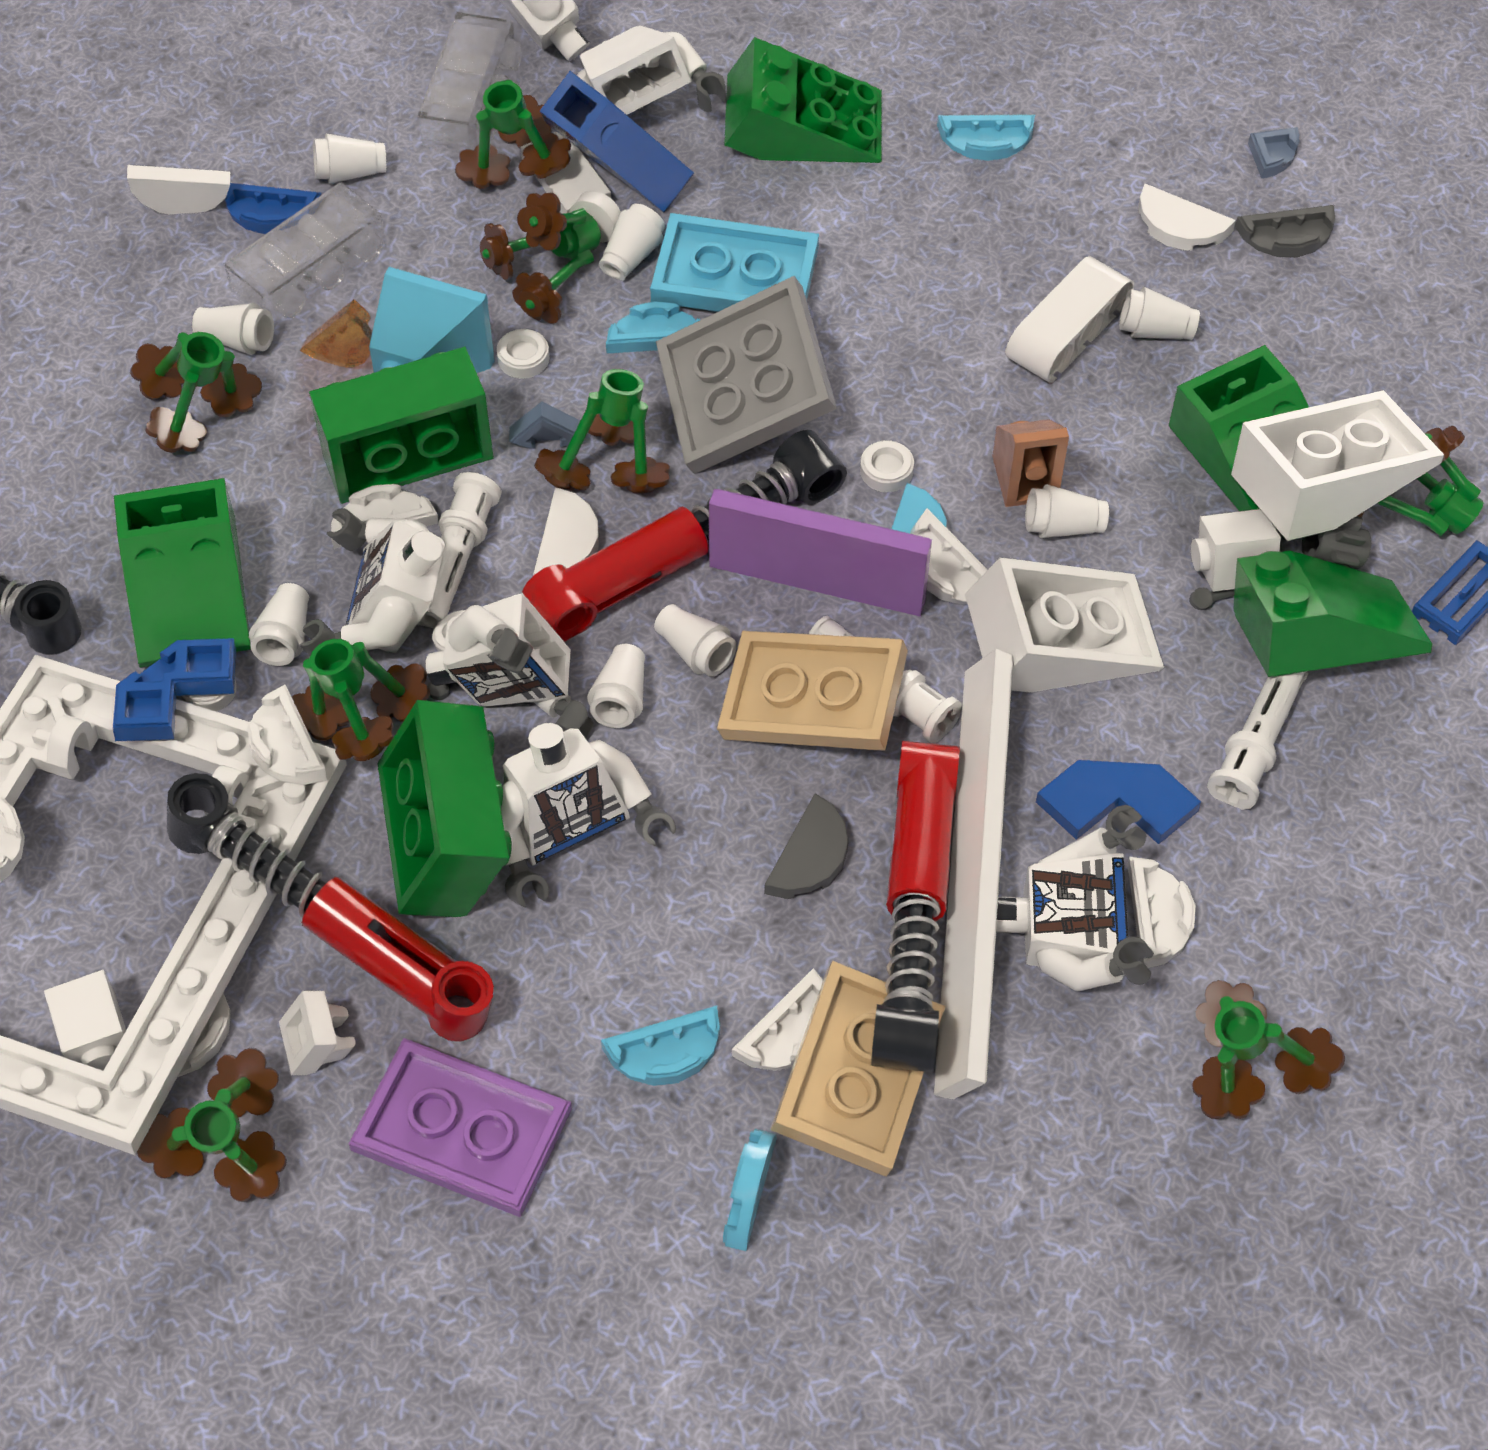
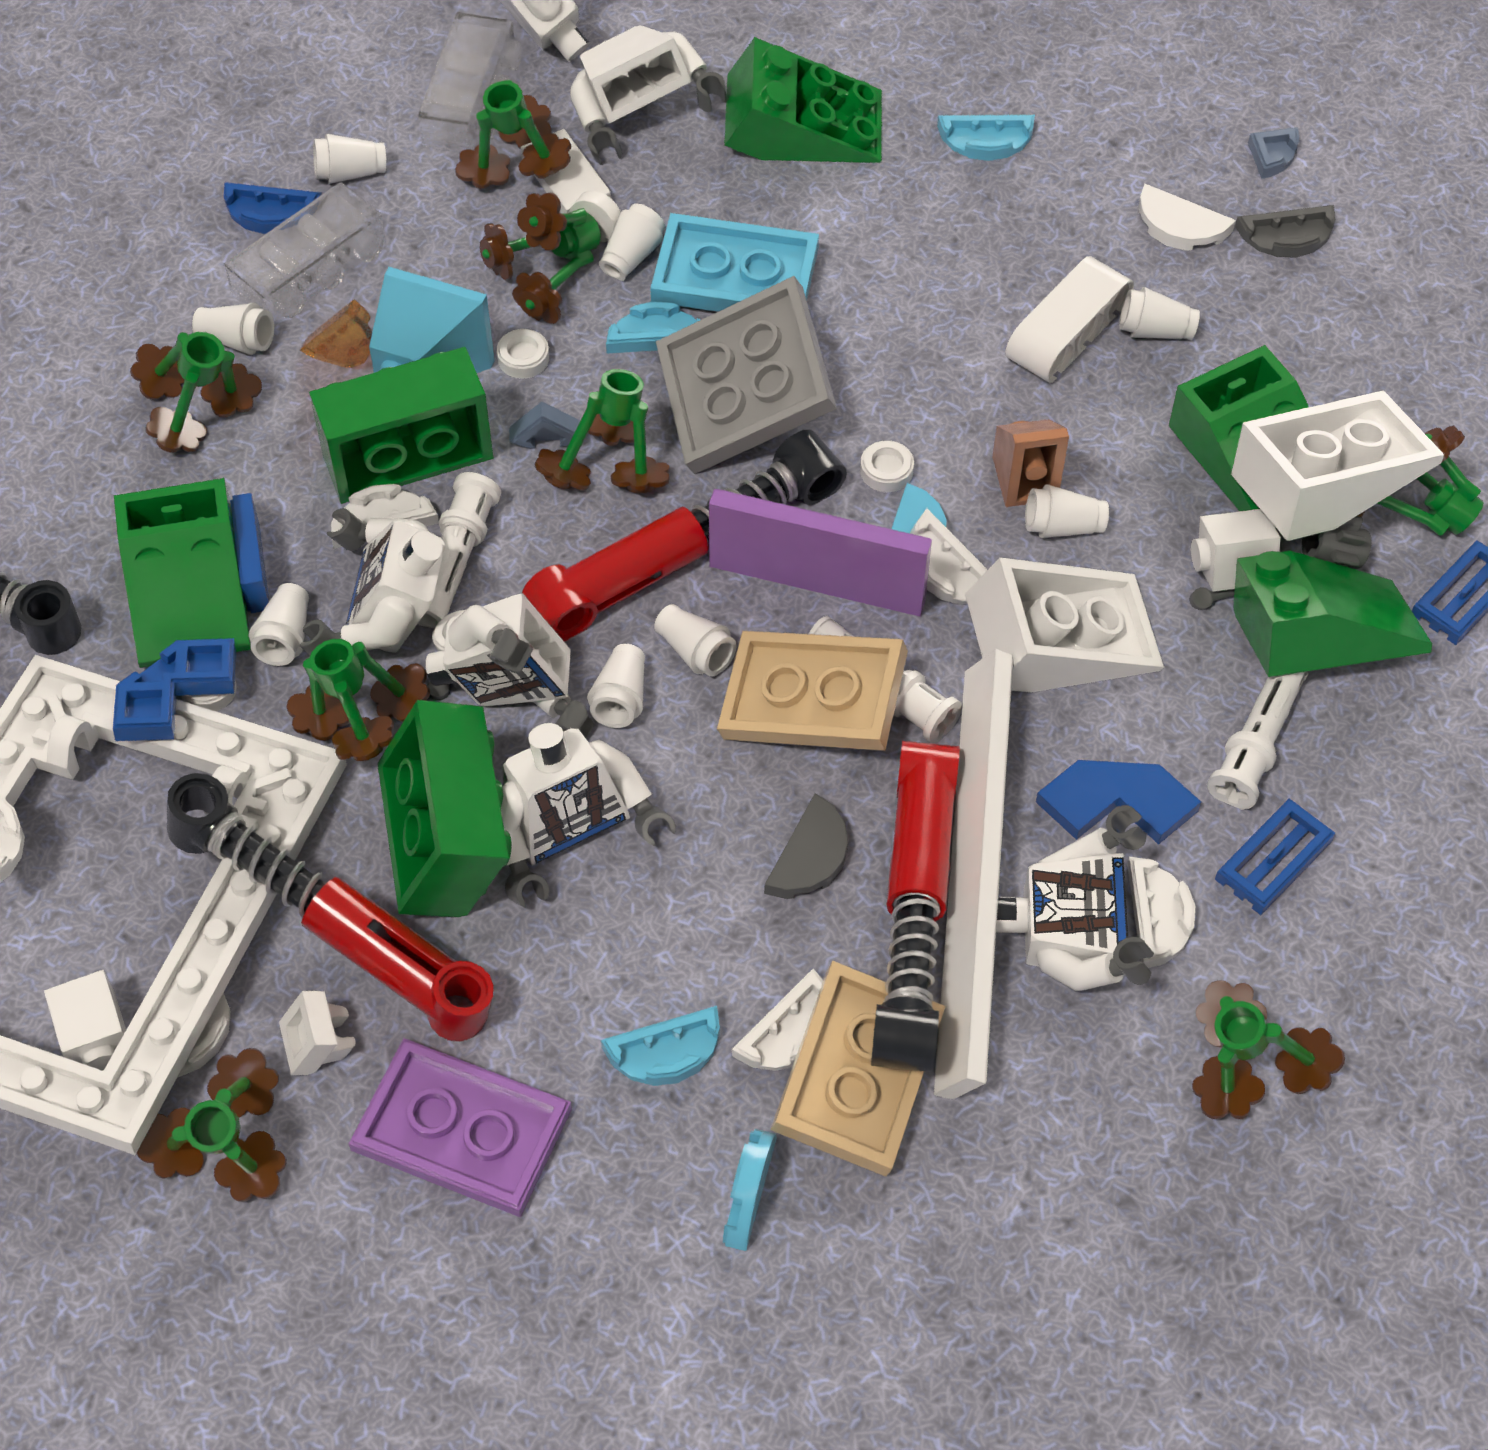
white tile [127,165,230,215] -> none
white tile [247,685,327,785] -> none
white tile [533,487,599,575] -> none
blue slope [540,71,694,212] -> none
none -> blue tile [230,493,269,613]
none -> blue tile [1215,798,1335,915]

